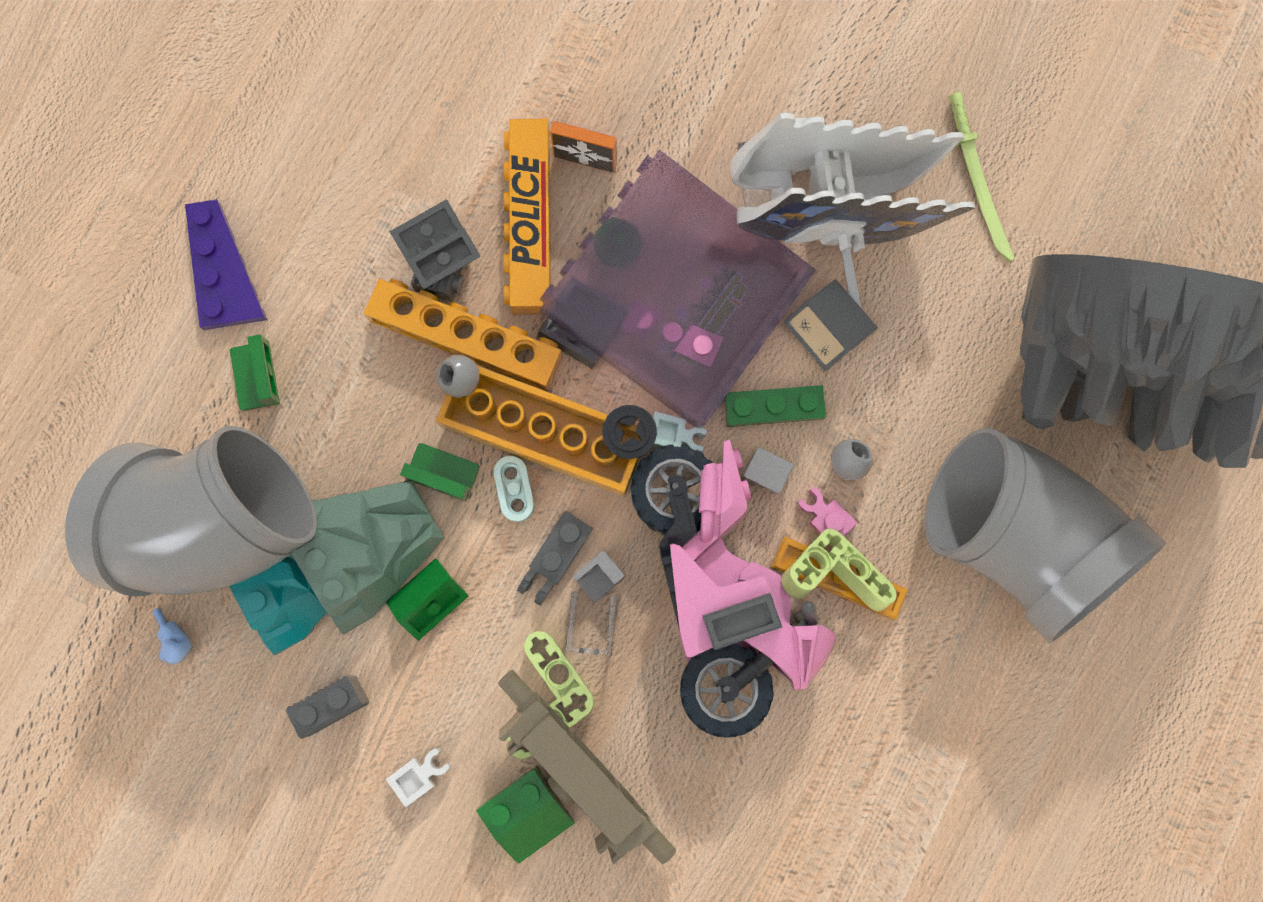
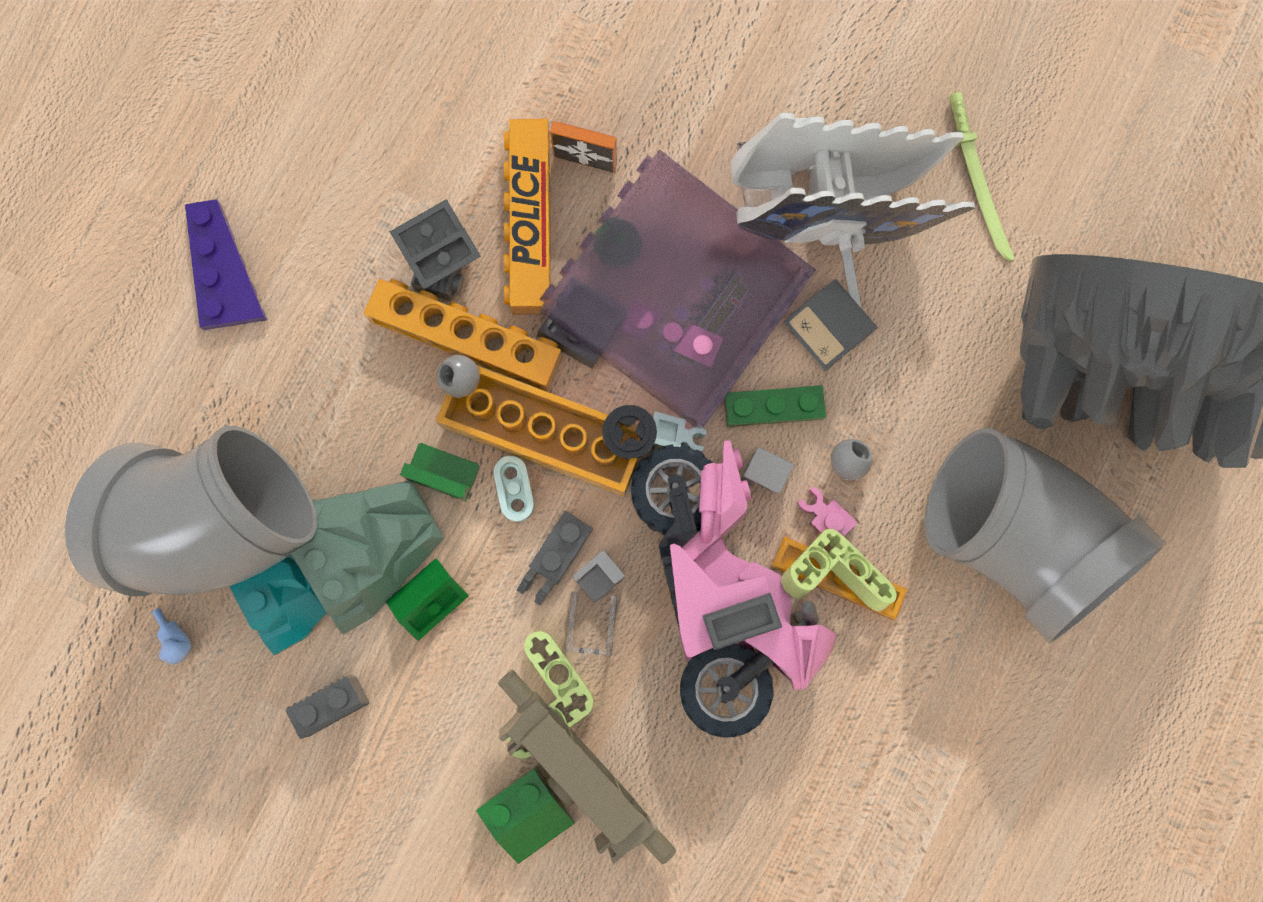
green panel [230,334,280,411] -> none
white plate [386,748,451,808] -> none

